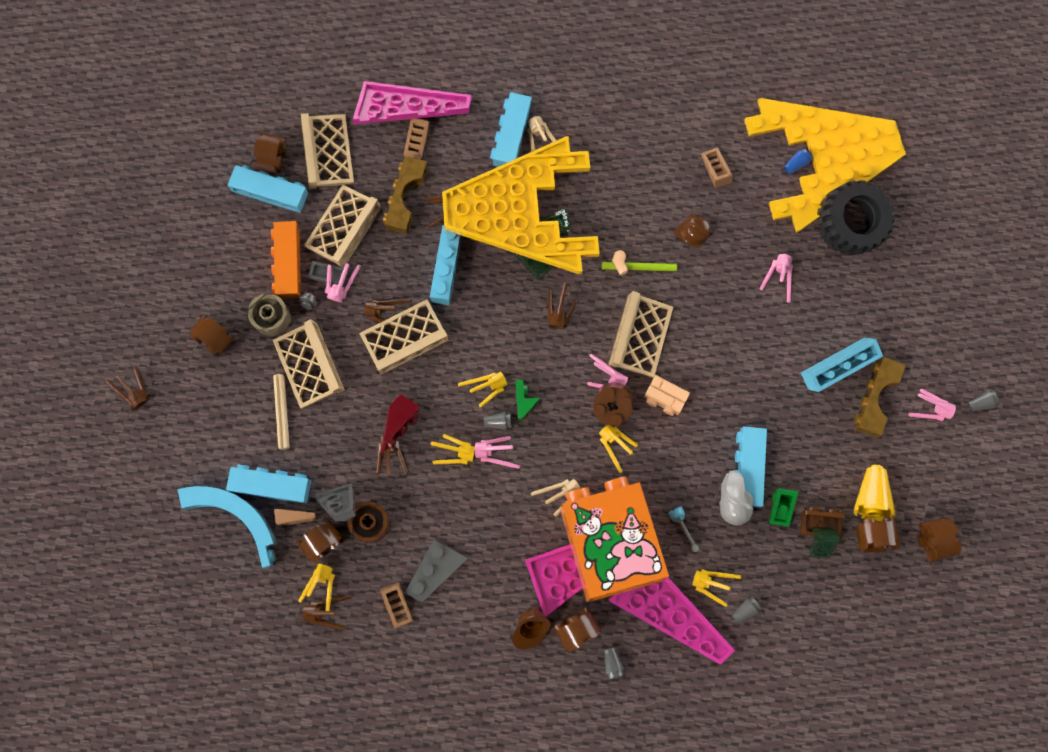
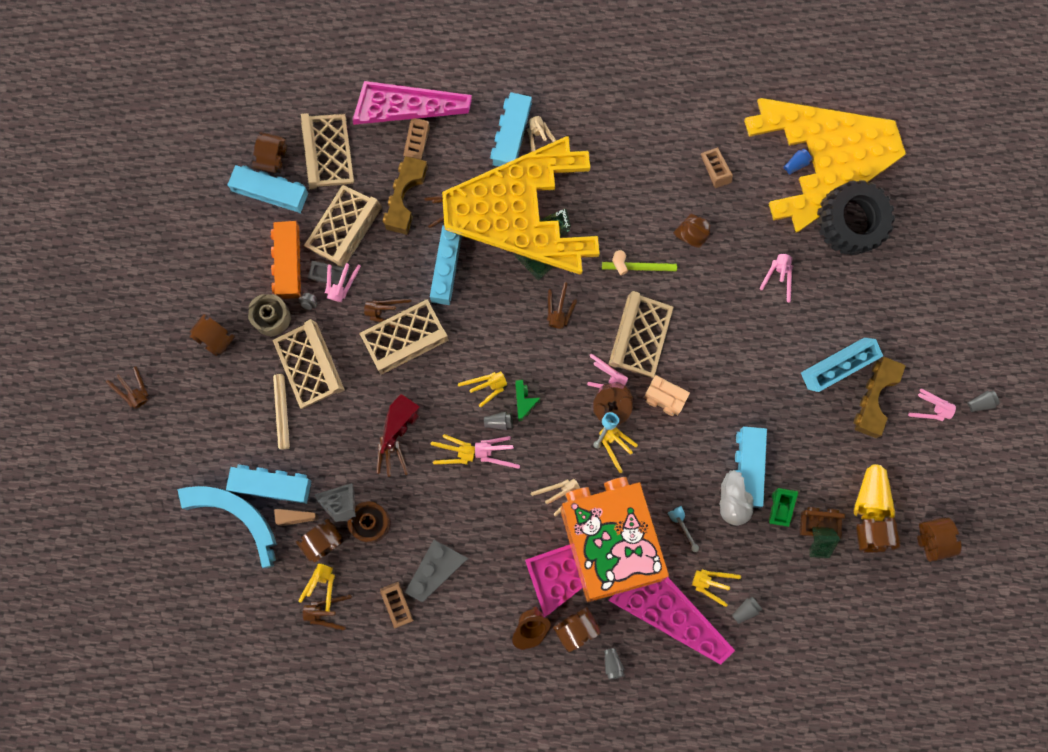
none -> medium azure hinge [593,412,619,448]

